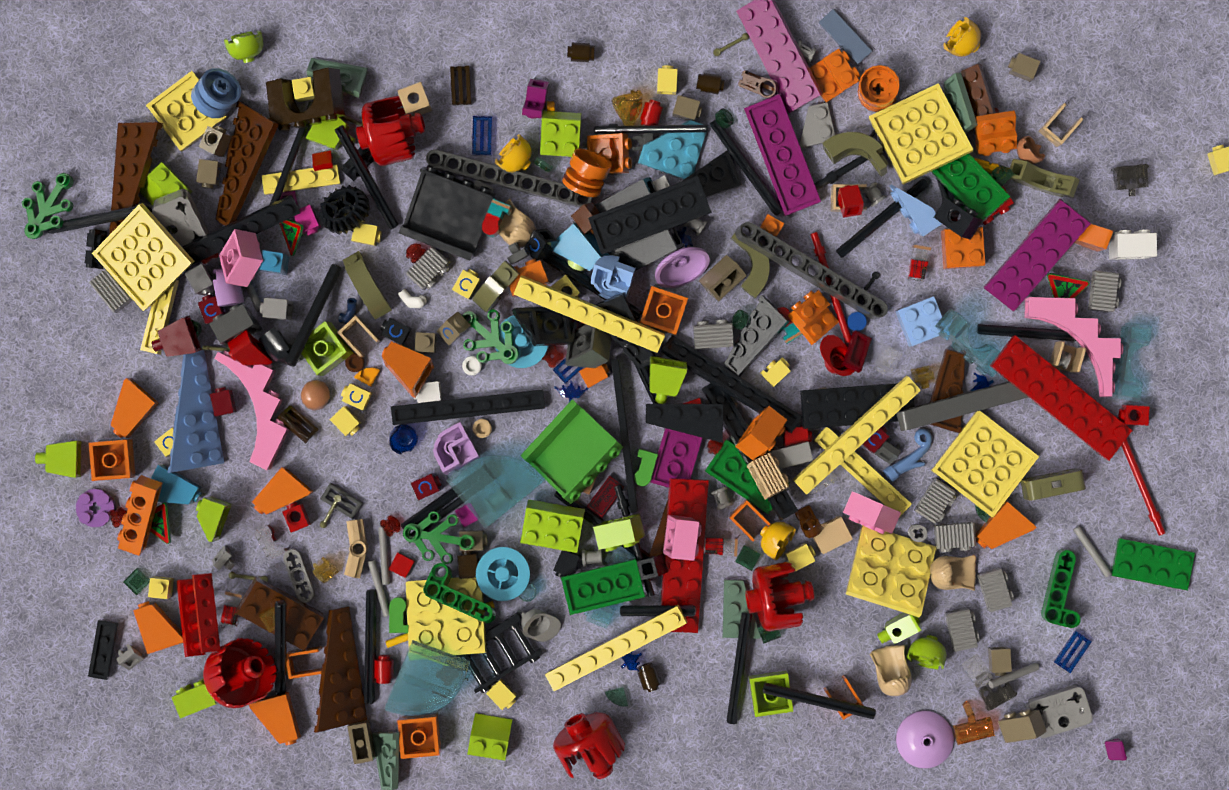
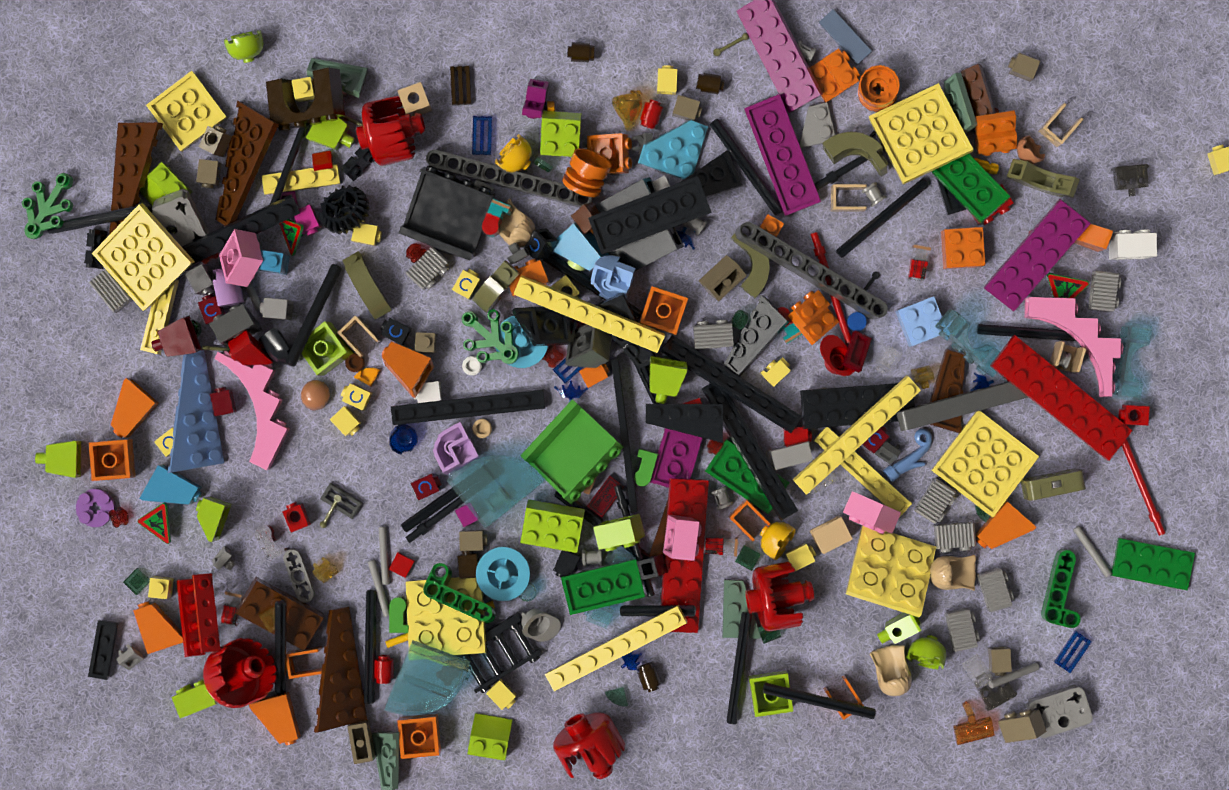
orange brick [117,475,163,556] -> none
medium blue wheel [191,68,241,118] -> none
olive hinge [228,572,268,582] -> none
orange slope [252,467,314,515] -> none
dark brown tile [277,405,319,444] -> none
black axle [335,125,398,229] -> none
dark blue arm [338,298,357,325] -> none
tan piece [344,519,369,578] -> none
clear red plate [380,515,400,537] -> none
white arm [398,289,427,309] -> none
green plant [403,511,476,564] -> none
dark tan brick [436,312,471,345] -> none
black bar [594,124,708,134] -> none
lavender dish [655,247,710,288] -> none
clear green tile [715,108,734,128] -> none
orange brick [735,406,787,460] -> none
piece [738,70,779,98] -> none
tan brick [747,452,789,500] -> none
reddish brown piece [795,505,822,538] -> none
red brick [837,185,864,218] -> none
light blue slope [889,185,942,236] -> none
lavender dish [896,711,954,768] -> none
light grey bush [908,524,927,542] -> none
black brick [933,197,983,240] -> none
yellow cylinder [943,17,981,57] -> none
clear green plate [990,165,1014,187] -> none
magenta slope [1105,738,1127,761] -> none

